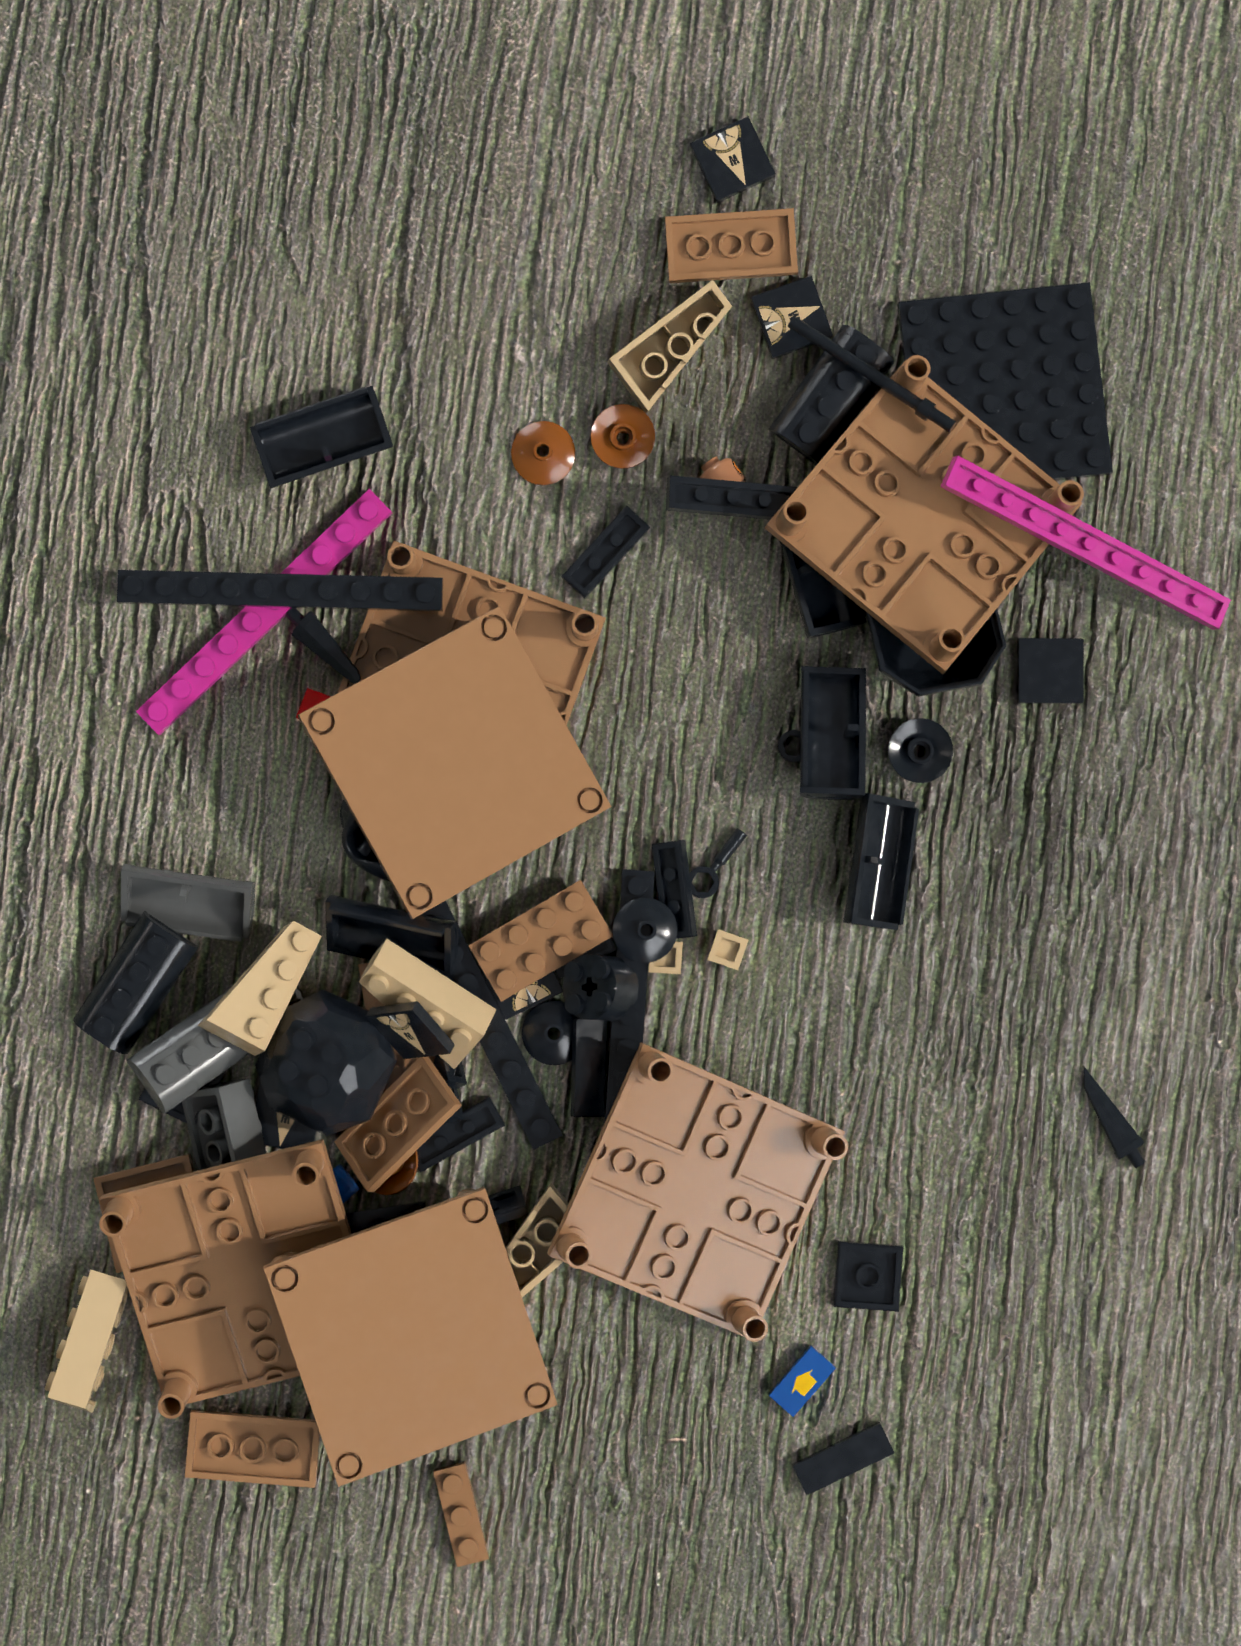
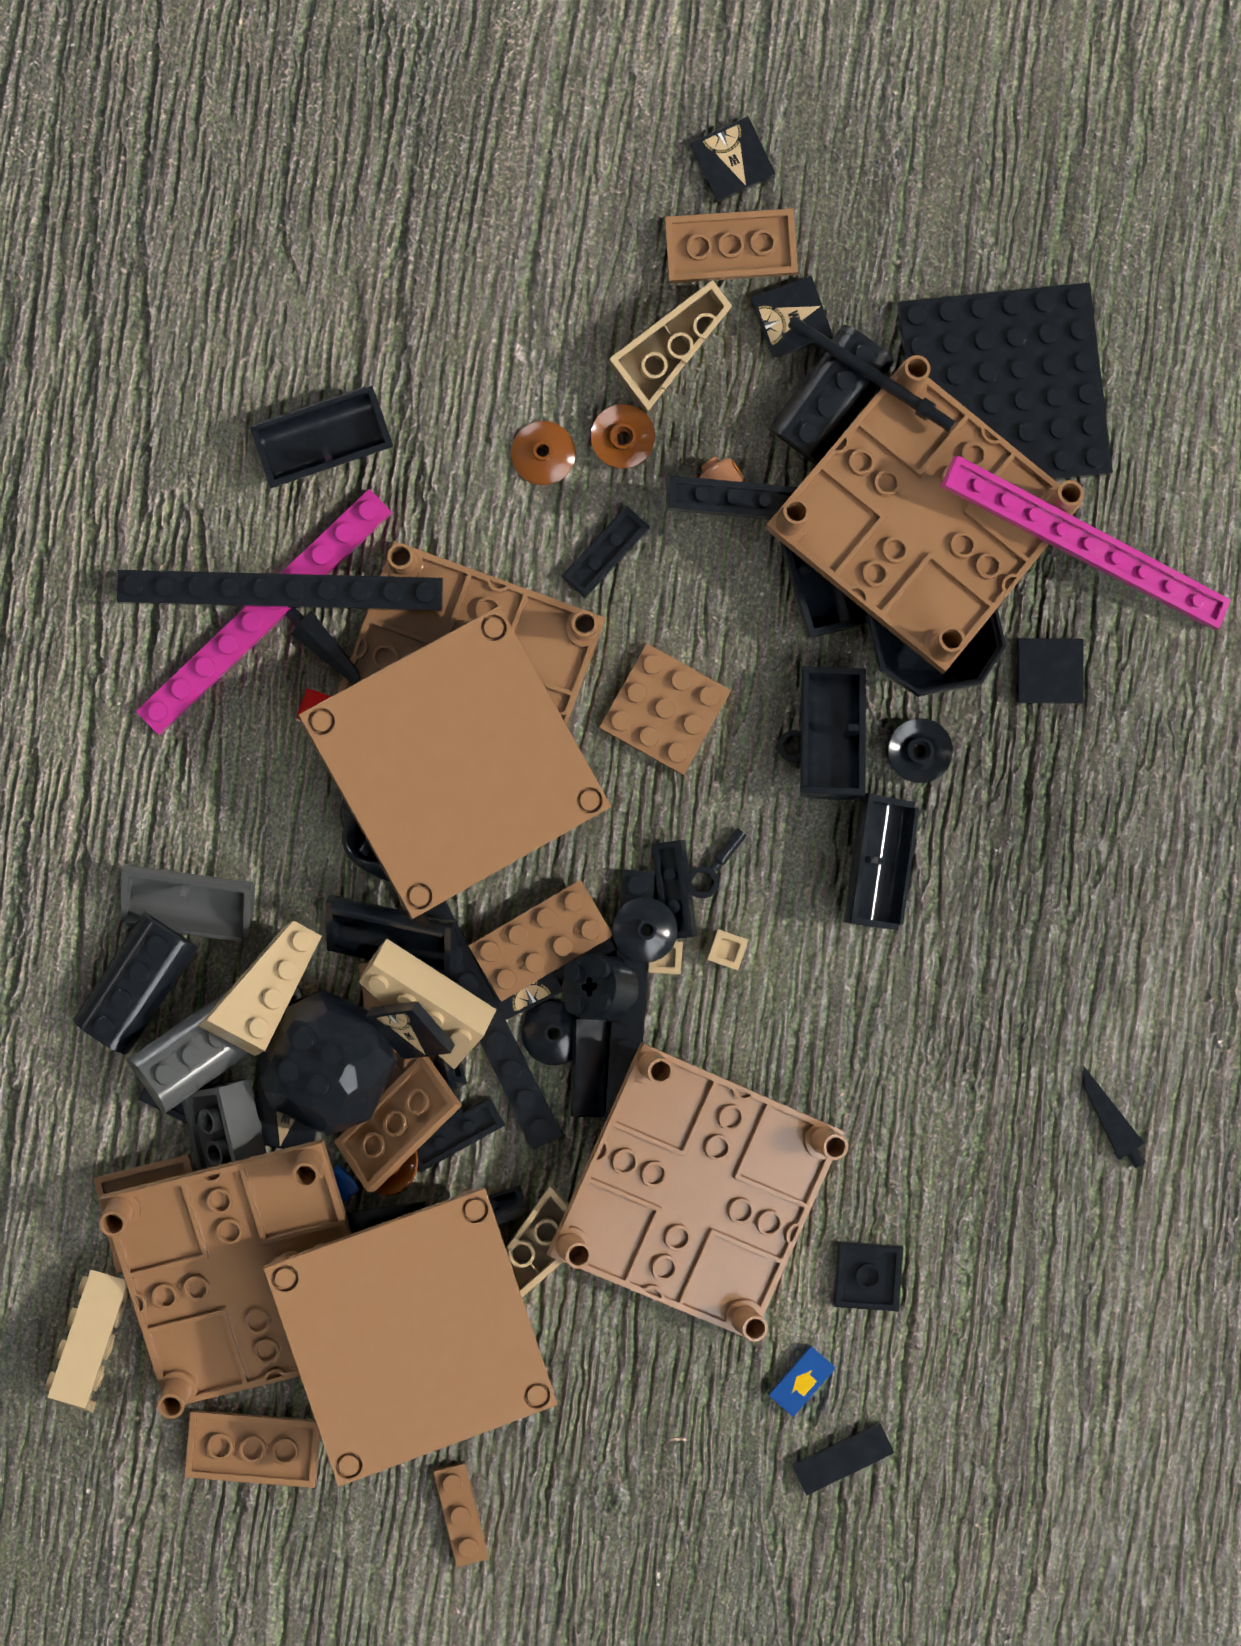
none -> medium nougat plate [599,643,731,776]

